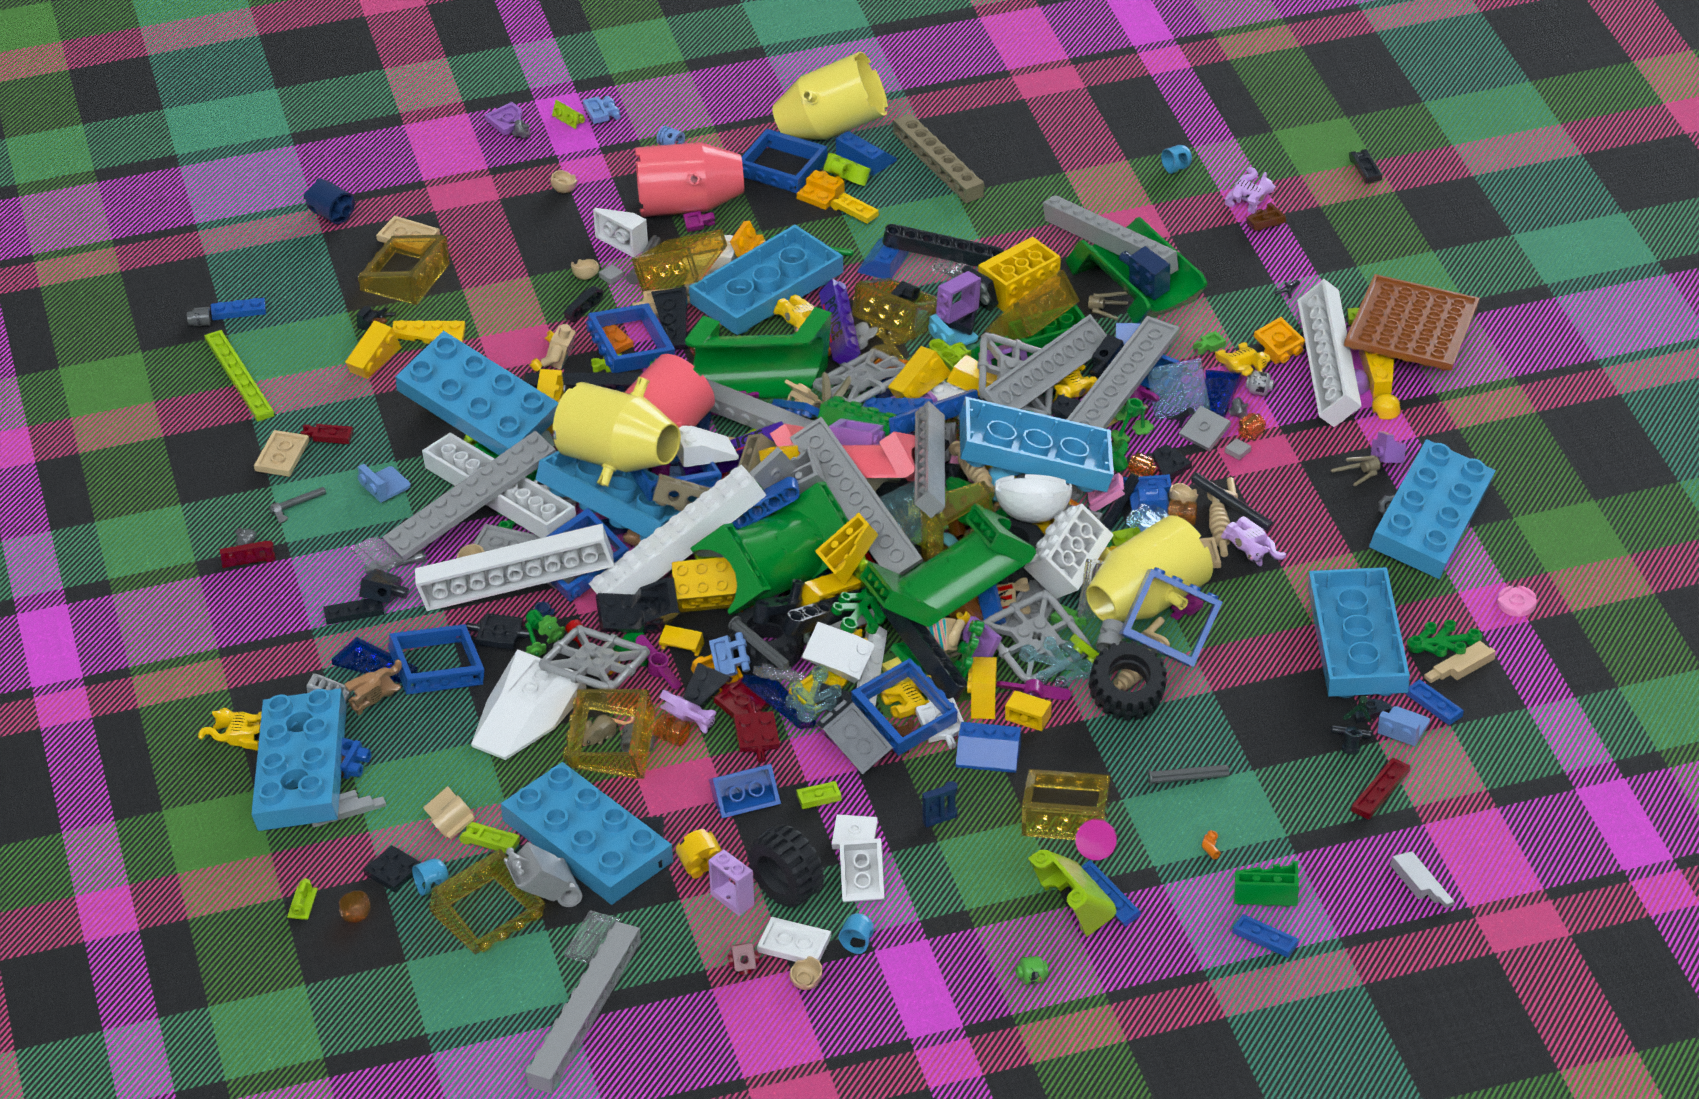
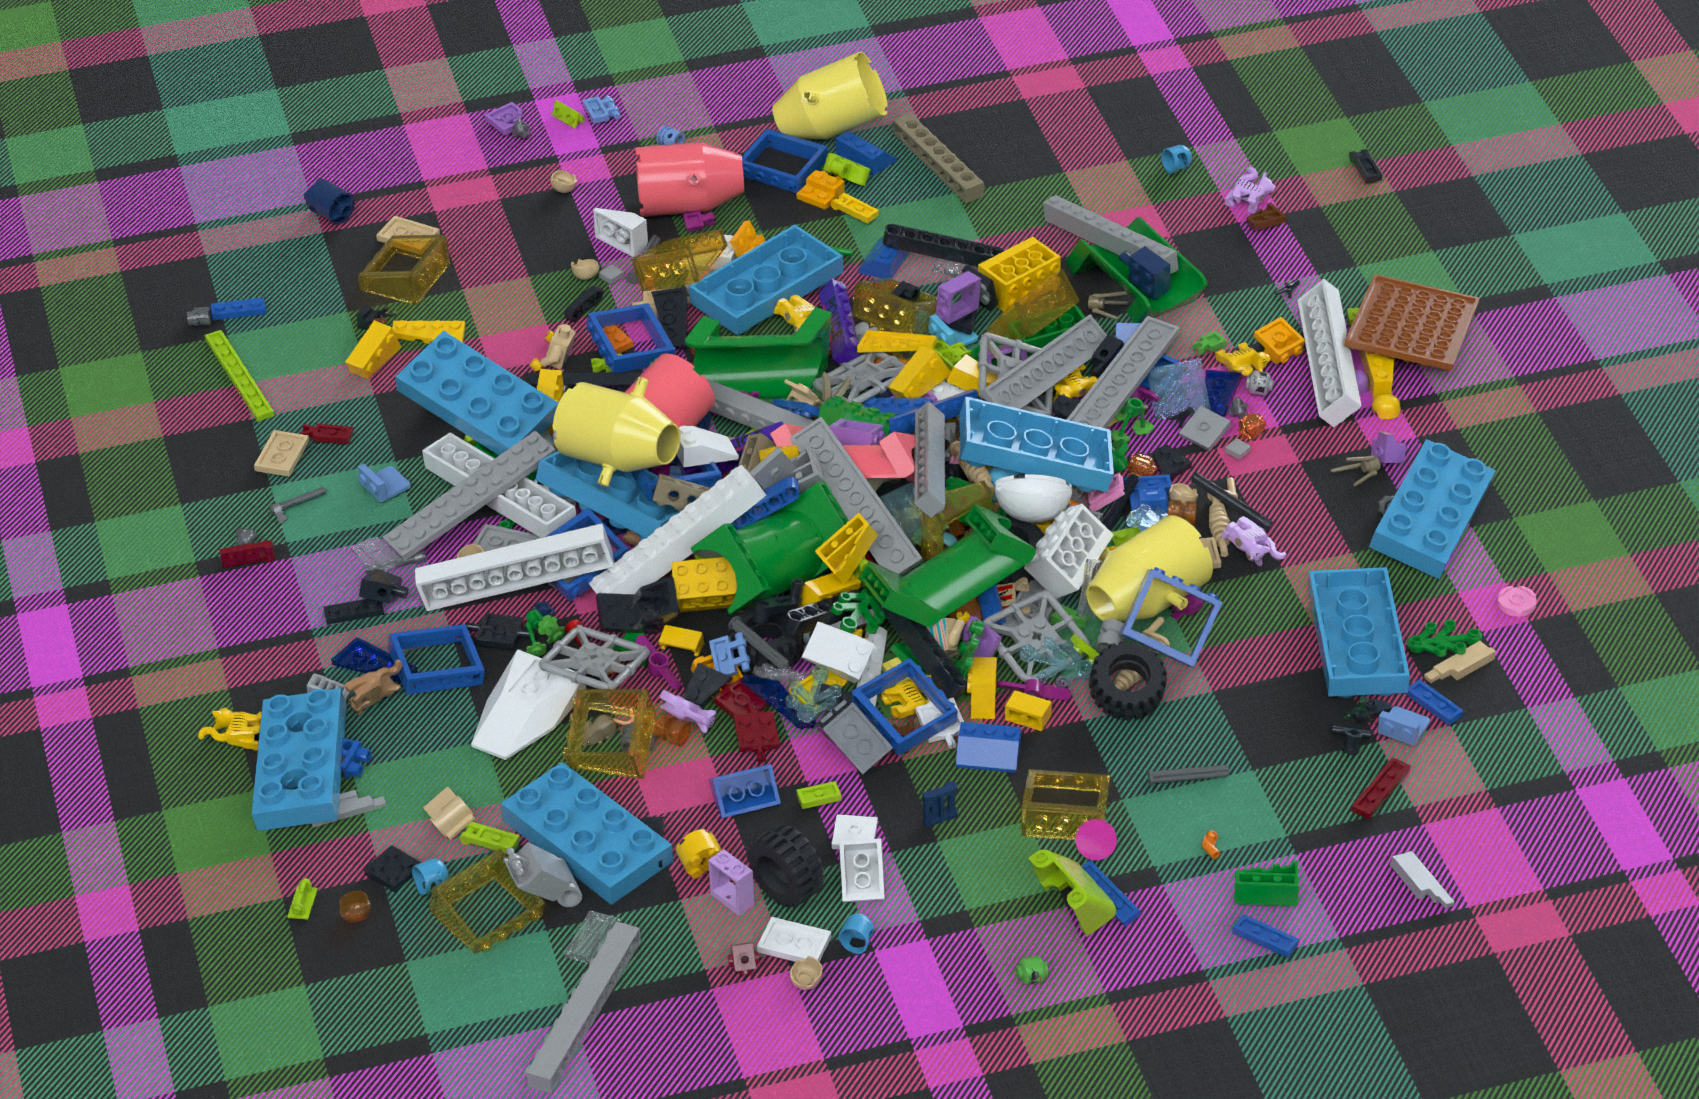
none -> yellow wing [857,330,937,353]

